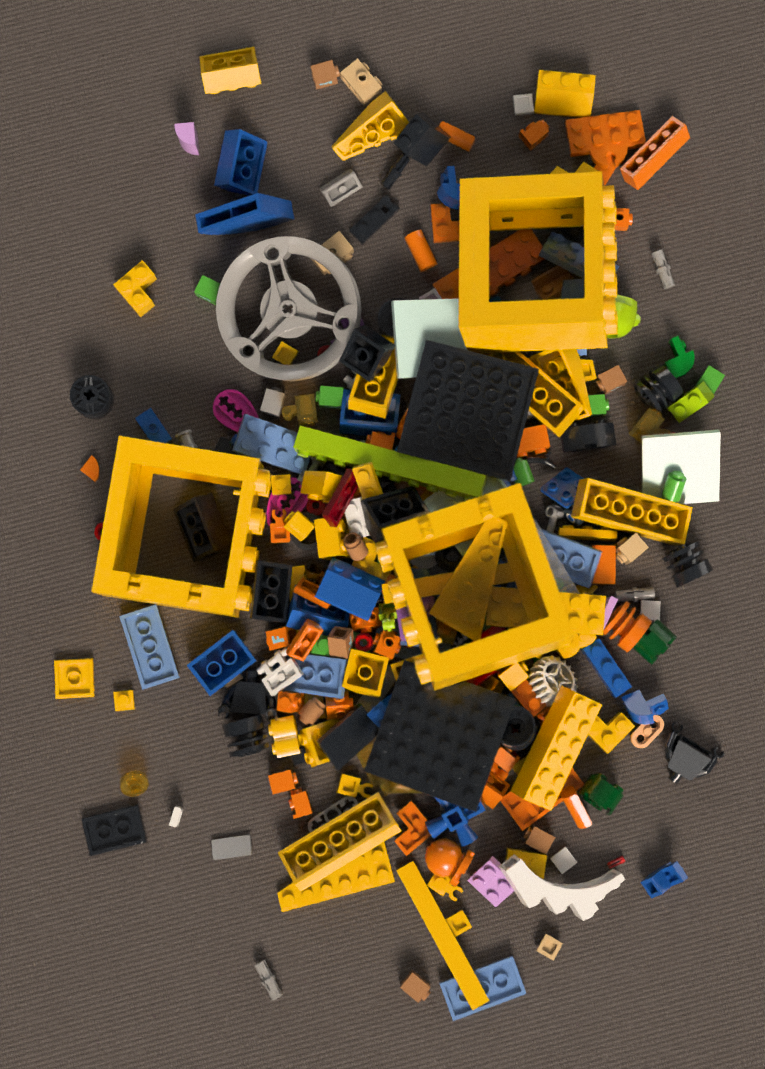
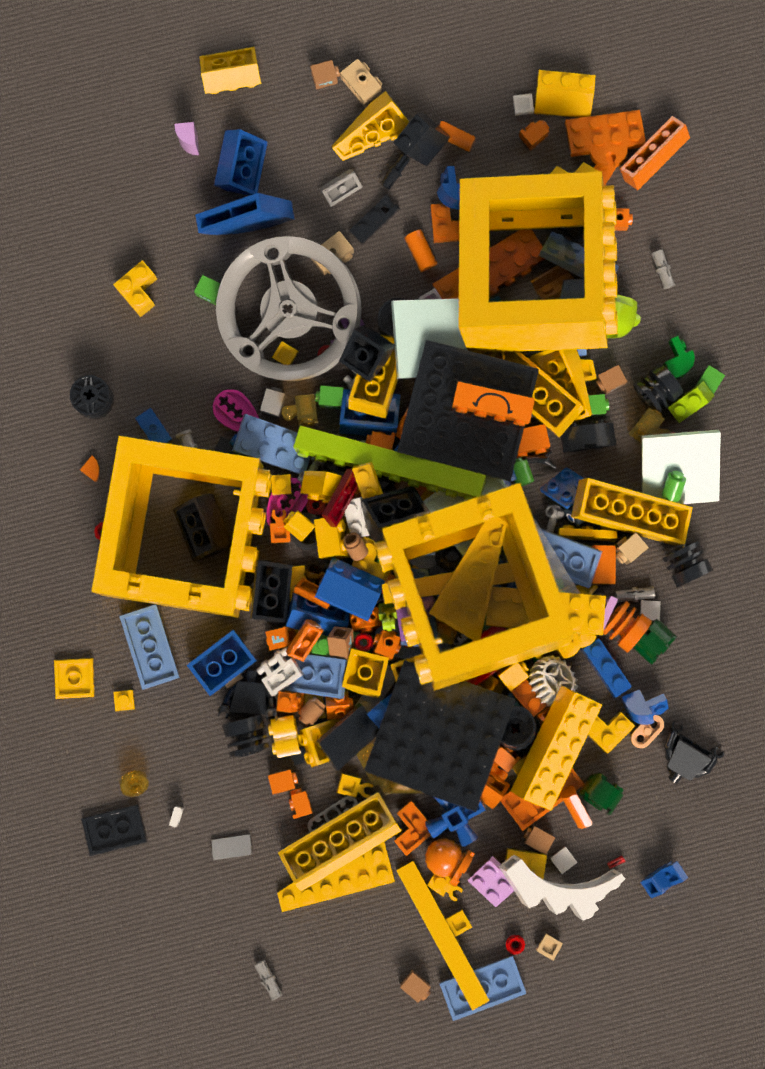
none -> orange brick [452,382,535,426]
none -> red plate [506,935,525,955]

